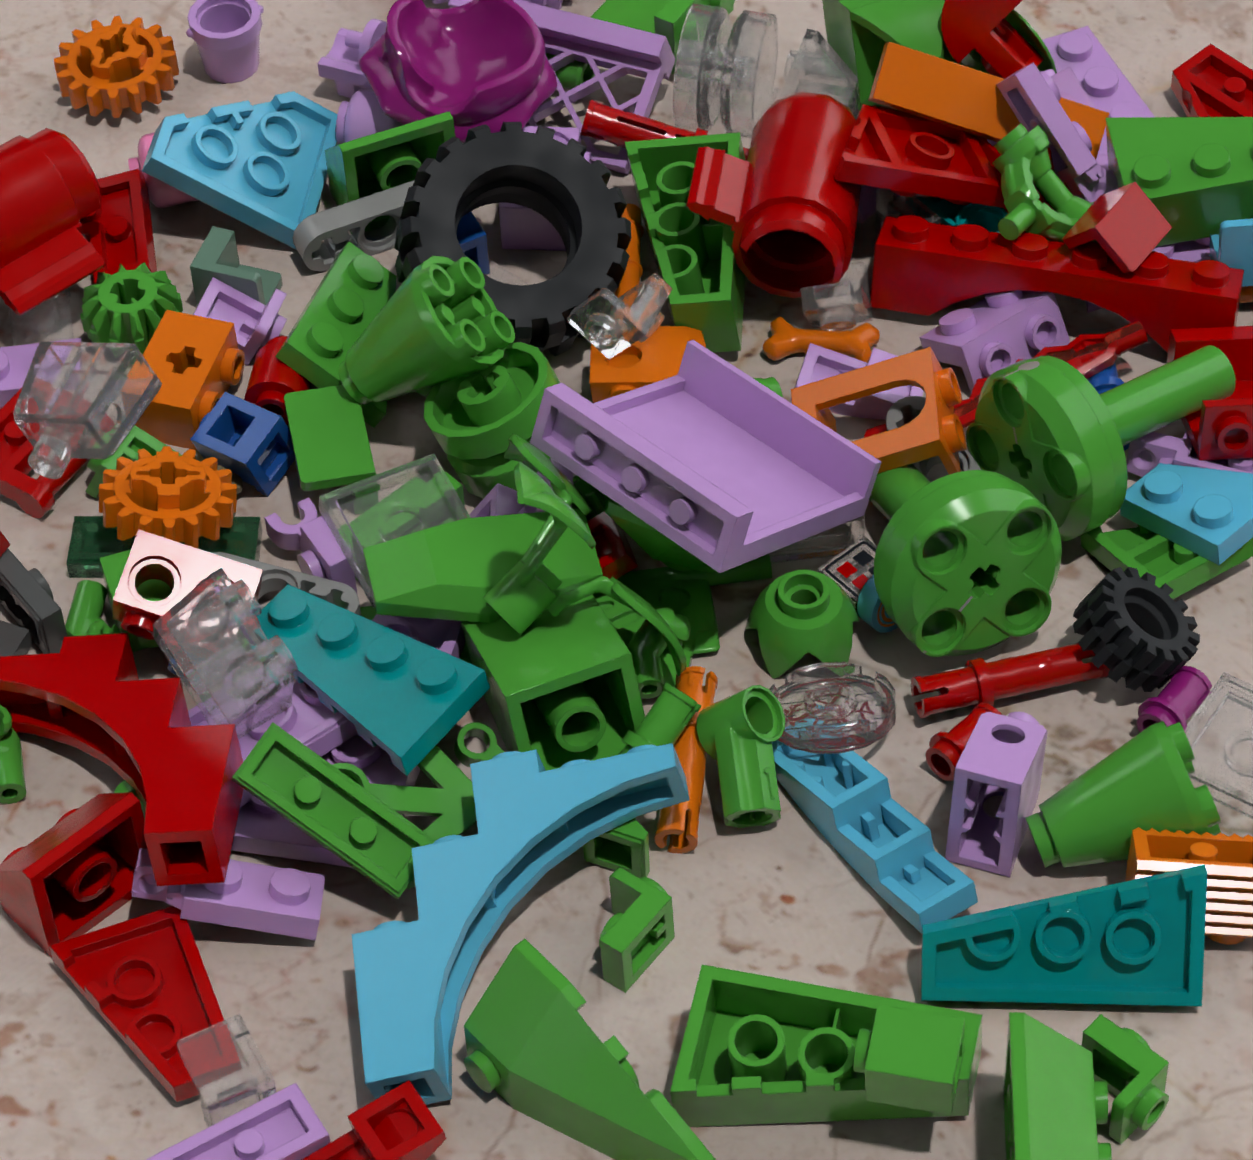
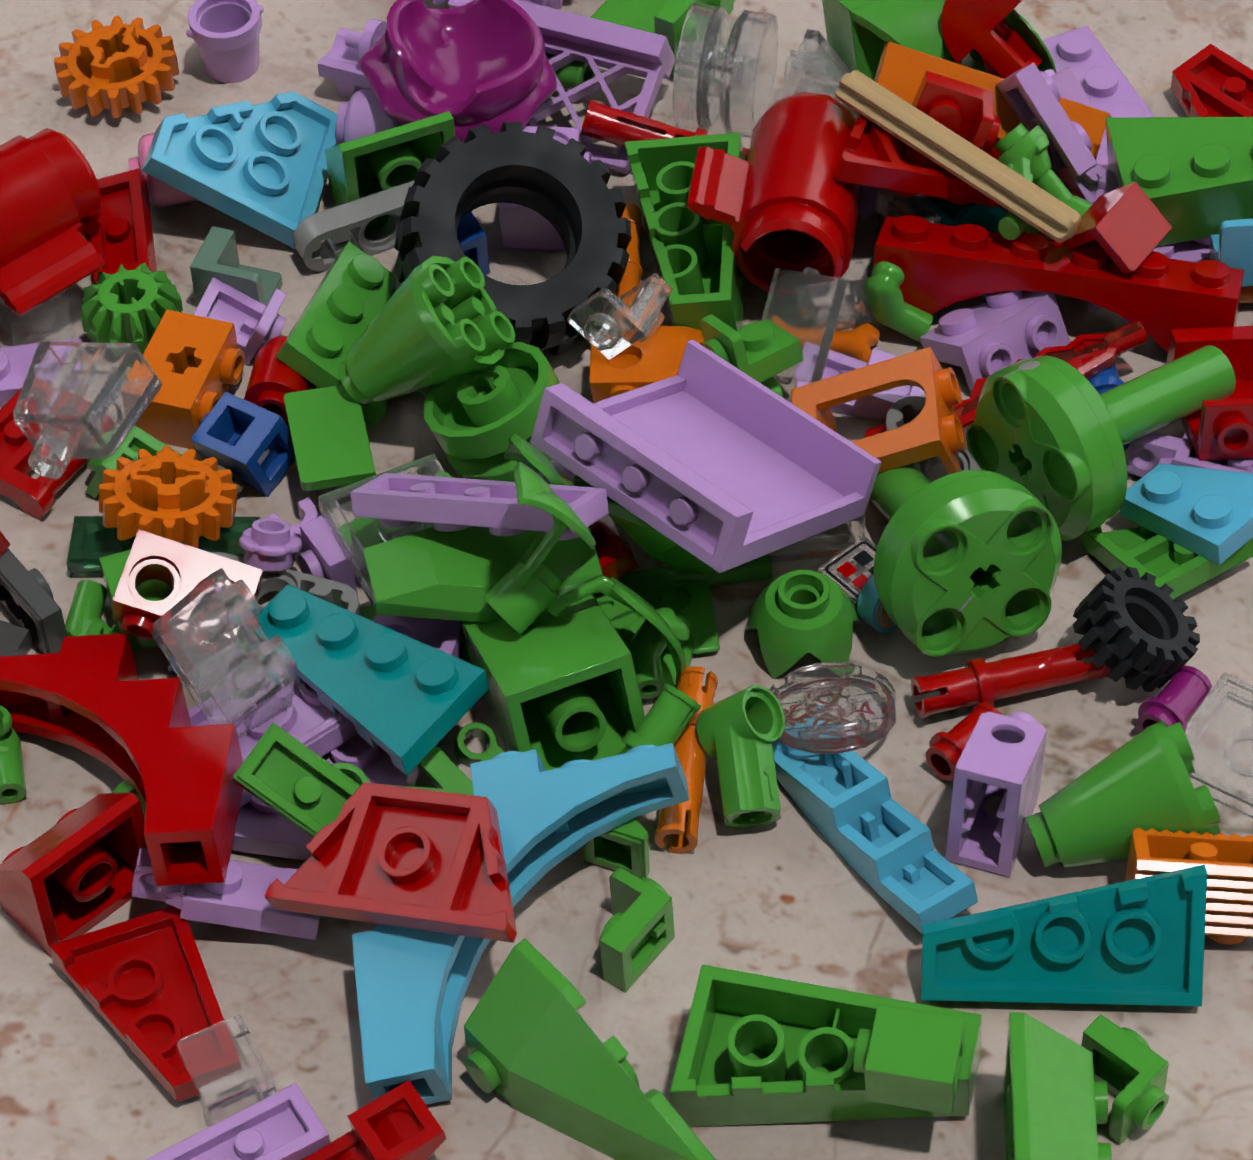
none -> lavender plate [239,518,302,571]
none -> red wing [265,782,517,943]
none -> lavender plate [350,473,609,540]
none -> bright green bracket [700,314,804,383]
none -> clear piece [761,267,848,385]
none -> tan axle [835,70,1081,243]
none -> bright green arm [863,261,933,342]
none -> red bracket [912,70,1001,152]

